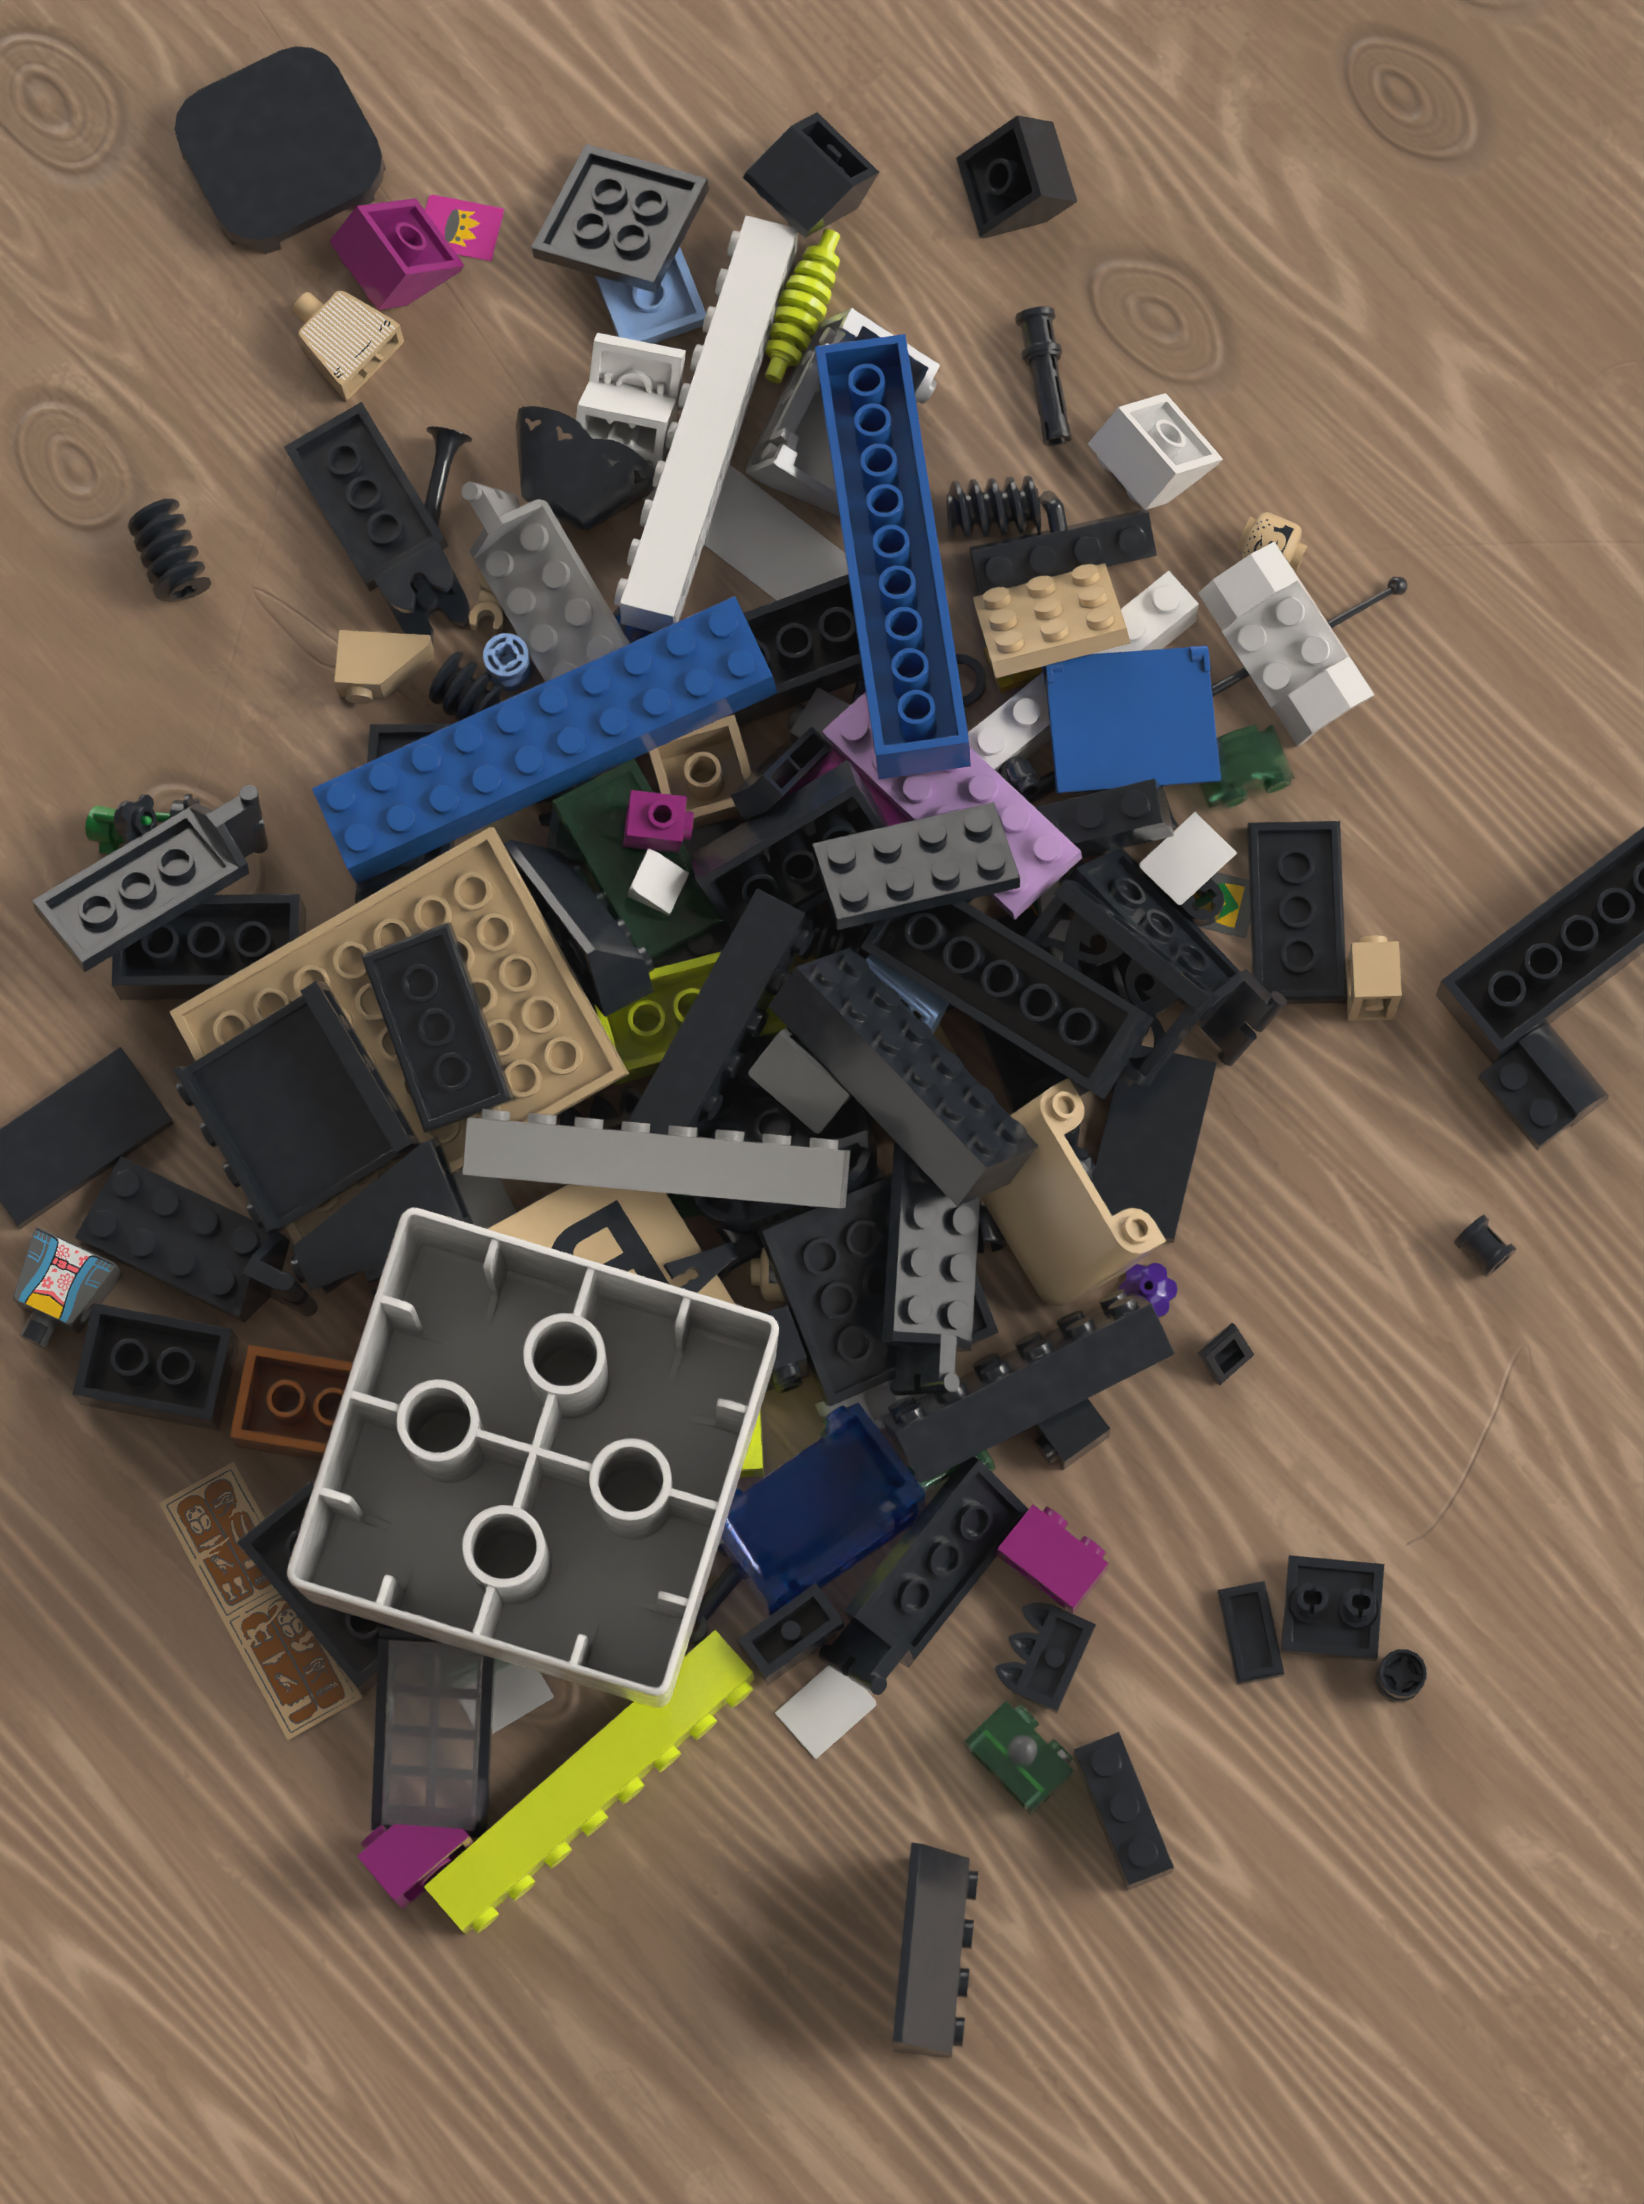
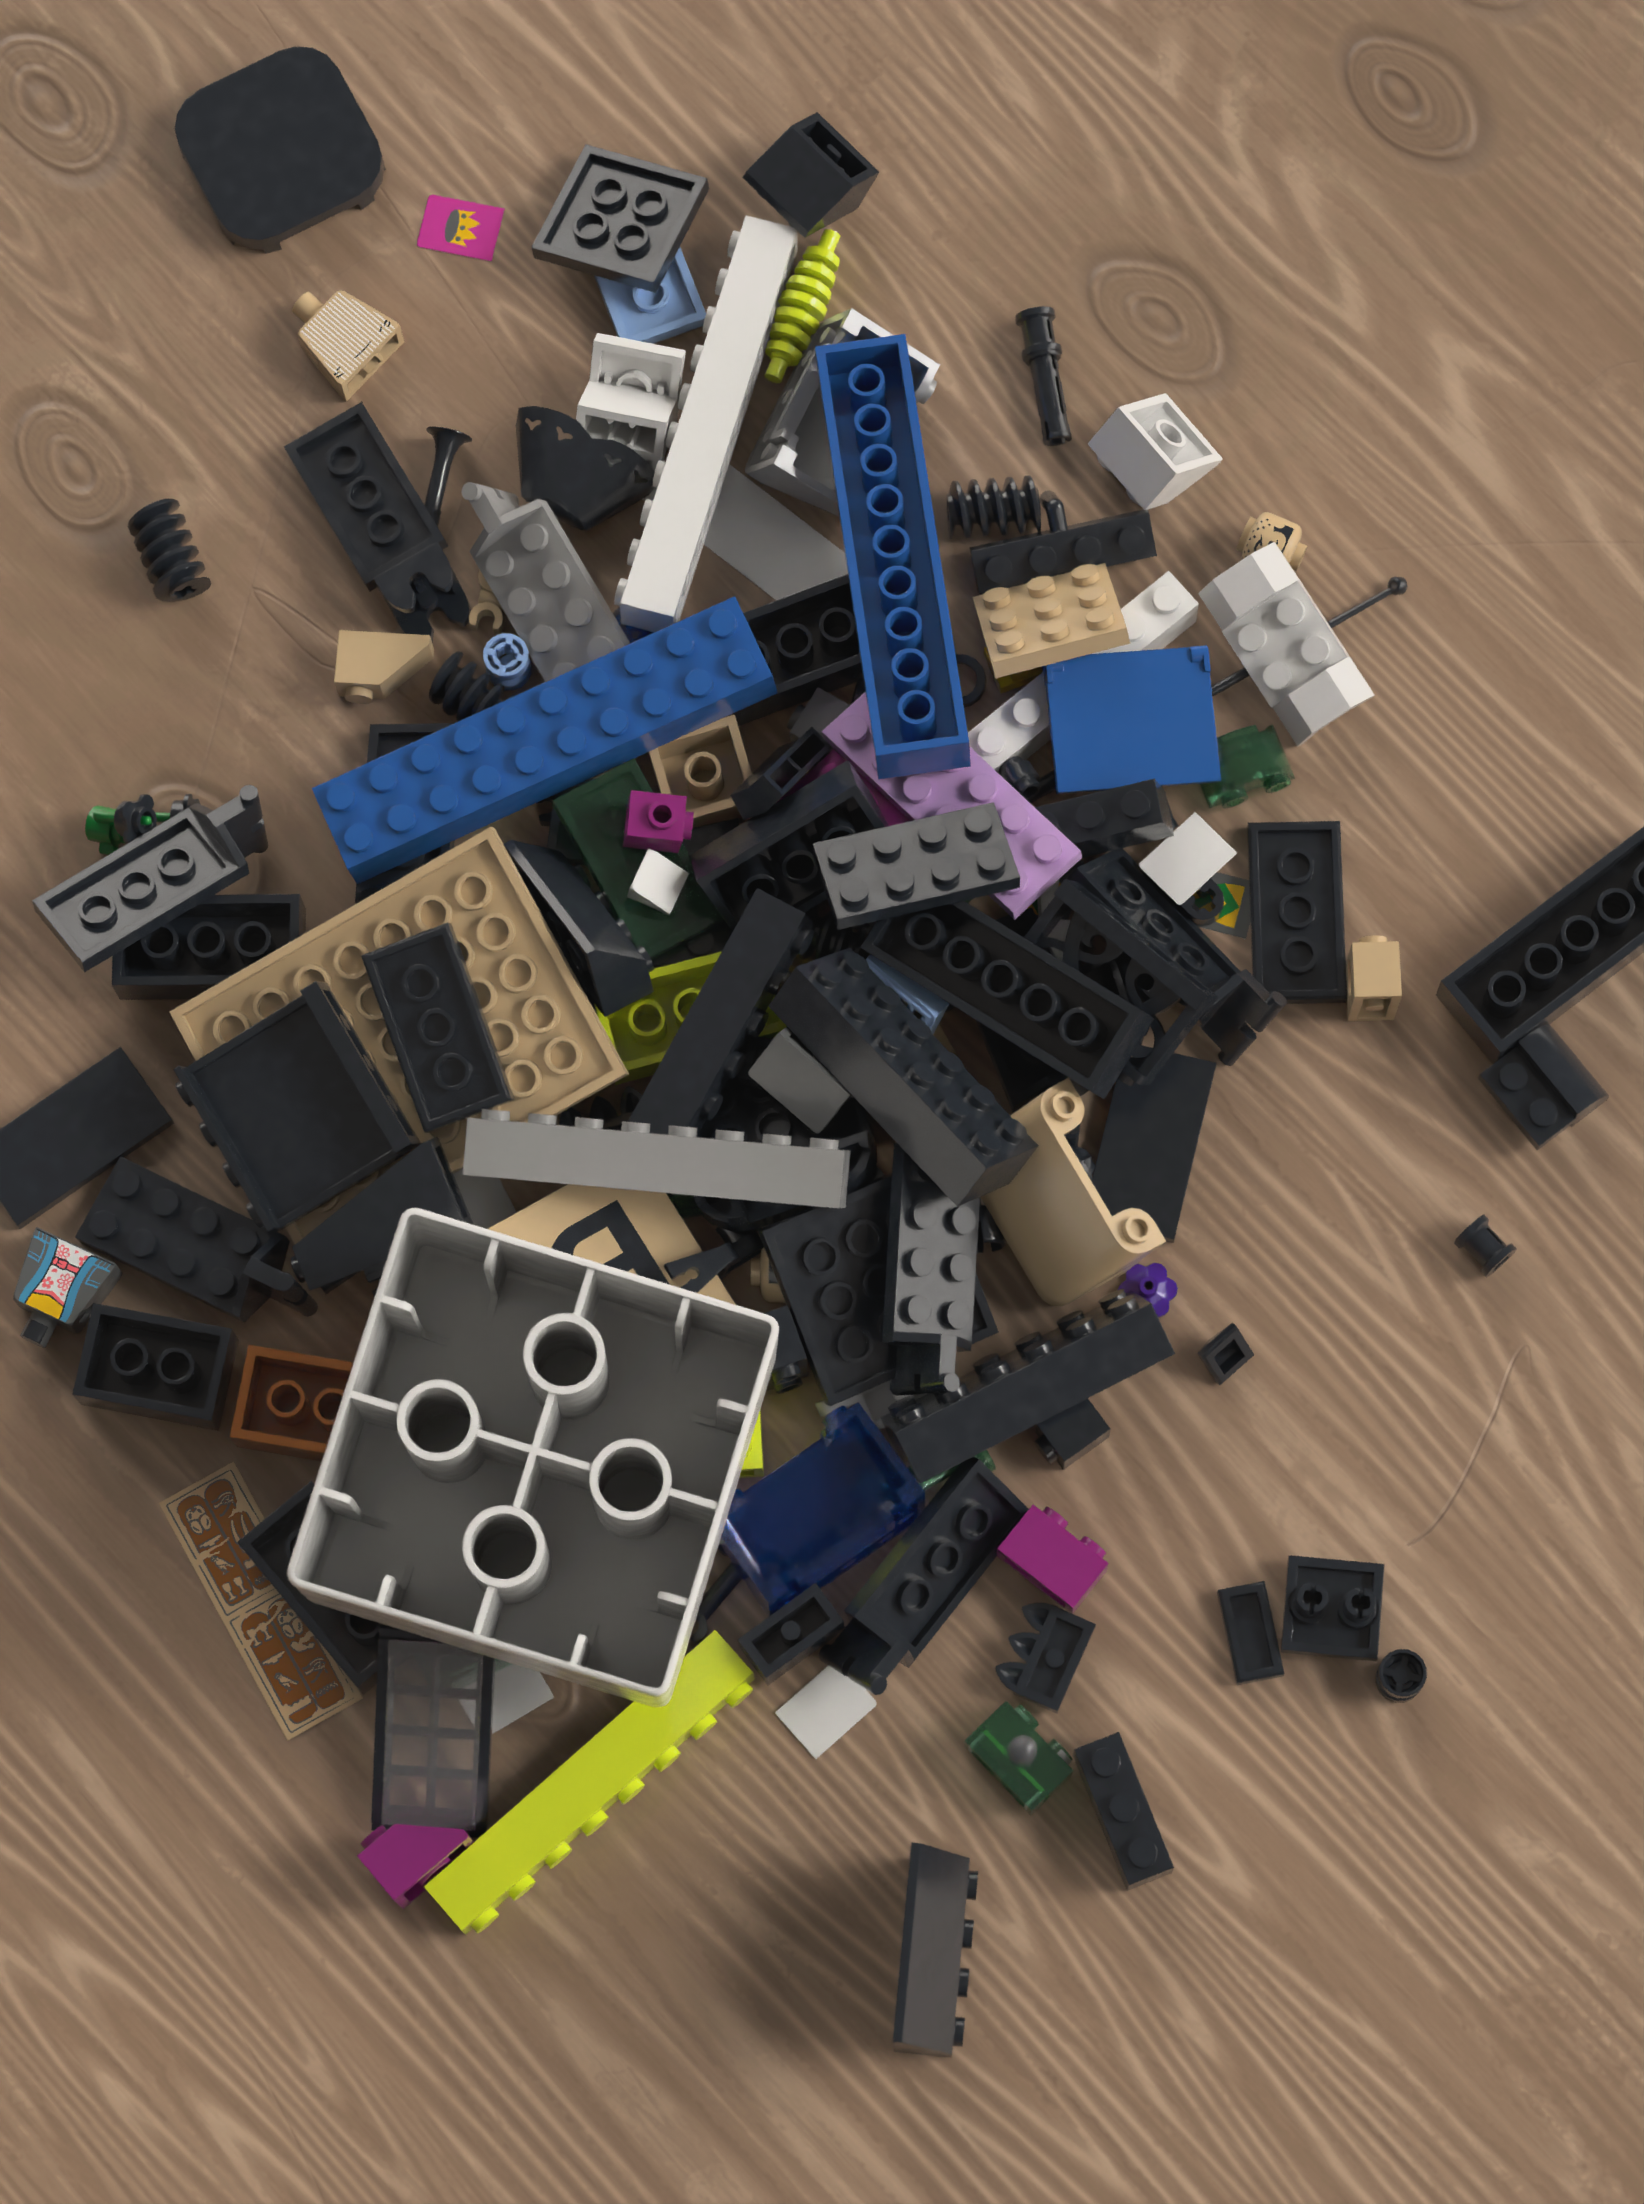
magenta slope [329,198,464,310] -> none
black slope [956,115,1078,238] -> none

